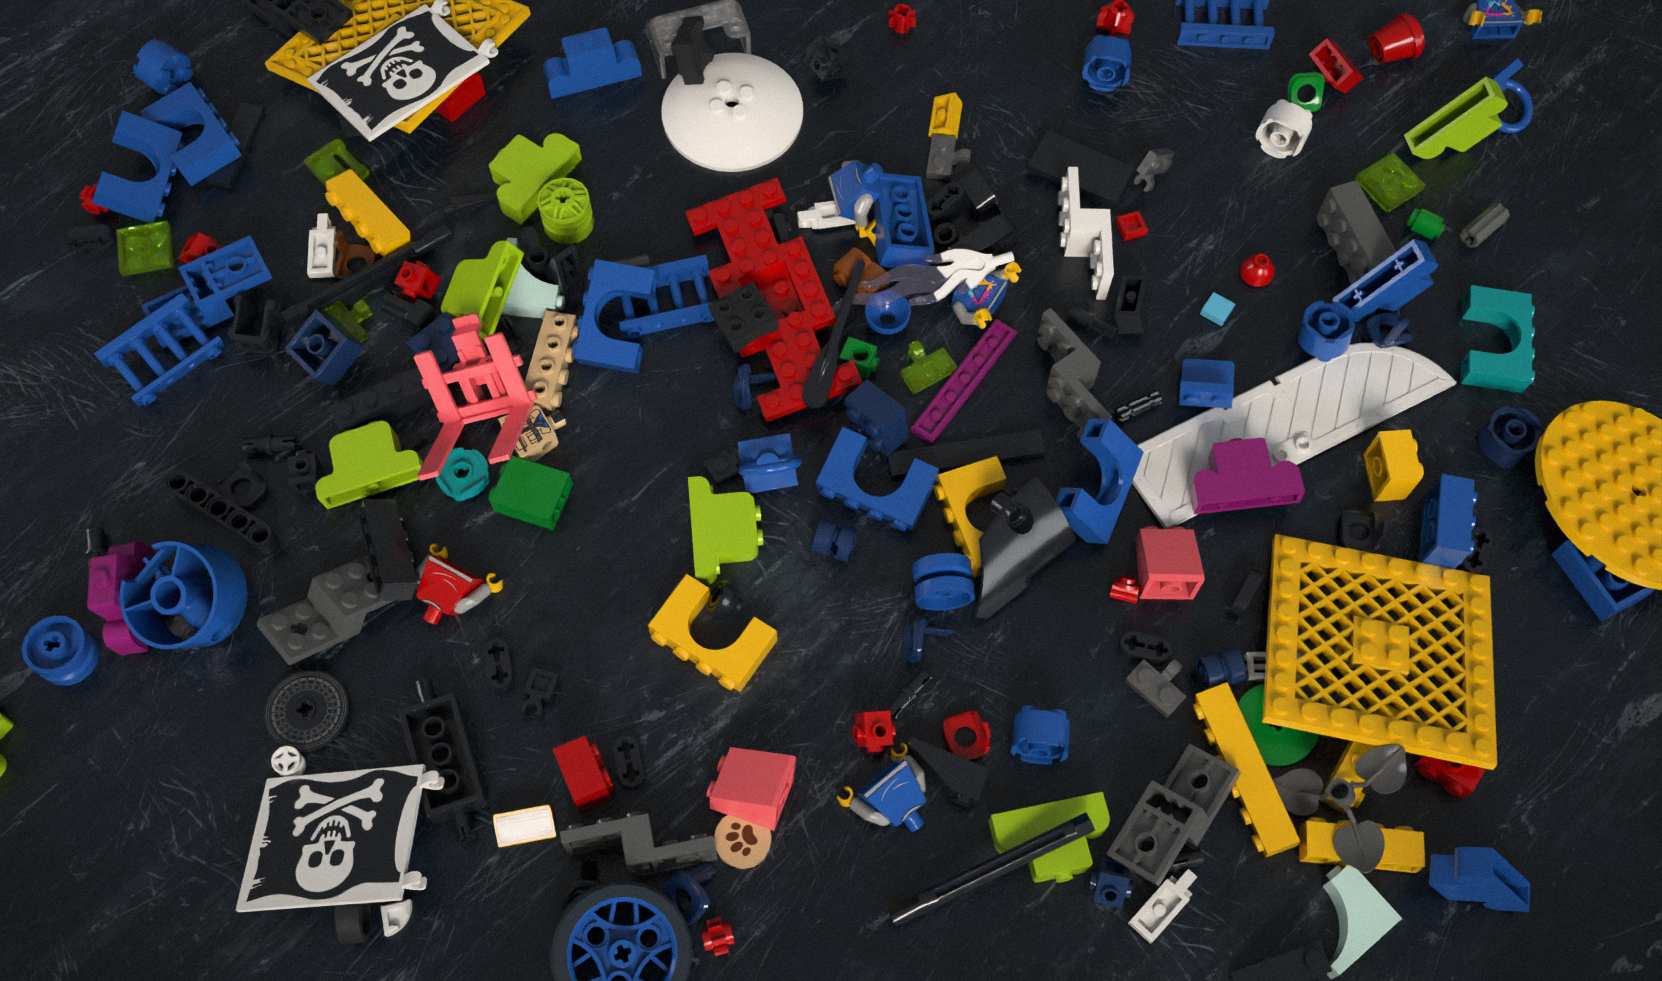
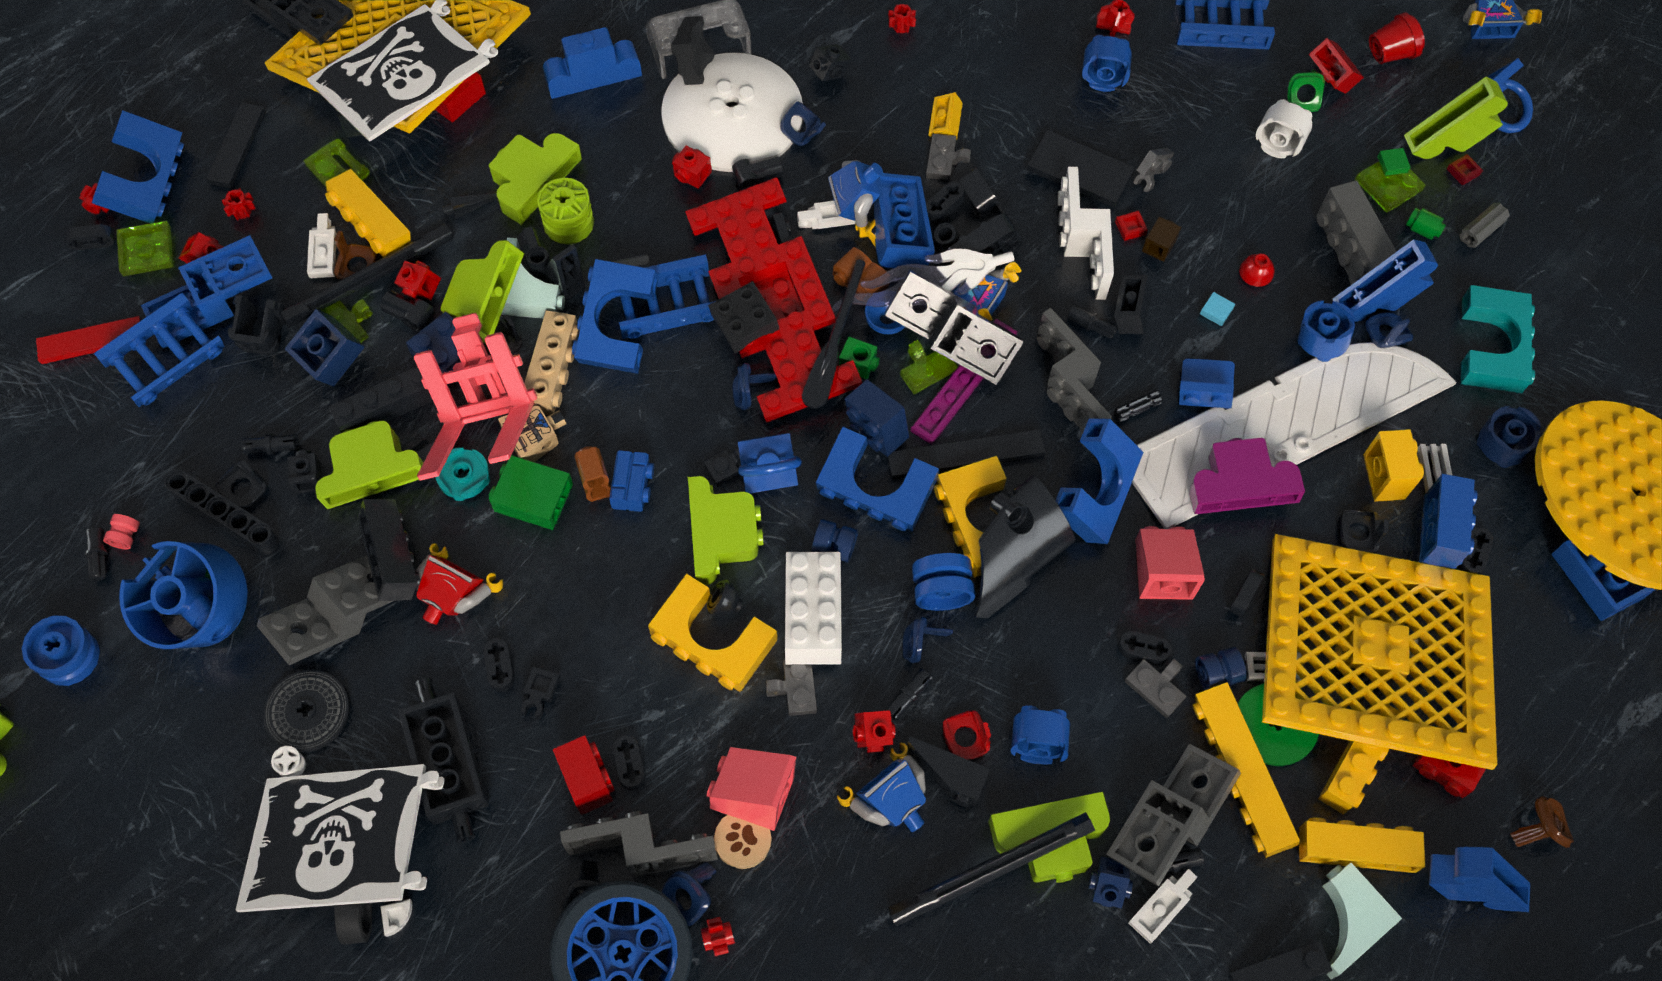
magenta brick [87,541,153,656] -> none
blue brick [133,39,193,95] -> none
blue arch [140,82,242,186] -> none
slope [493,805,557,848] -> none
red plate [1109,575,1140,604] -> none
dark grey plant [1272,745,1407,873] -> none
none -> red tile [36,316,142,364]
none -> coral wheel [103,514,140,550]
none -> red gear [222,188,256,220]
none -> dark orange brick [575,446,611,502]
none -> blue brick [609,451,654,512]
none -> red brick [672,145,712,189]
none -> black piece [732,155,783,190]
none -> flat silver plate [766,660,817,716]
none -> dark blue piece [780,101,826,146]
none -> white brick [785,552,842,664]
none -> bracket [884,269,1024,385]
none -> dark brown brick [1142,217,1181,262]
none -> green tile [1378,148,1411,176]
none -> white tile [1418,444,1452,493]
none -> dark red tile [1447,154,1483,186]
none -> reddish brown piece [1510,796,1574,848]

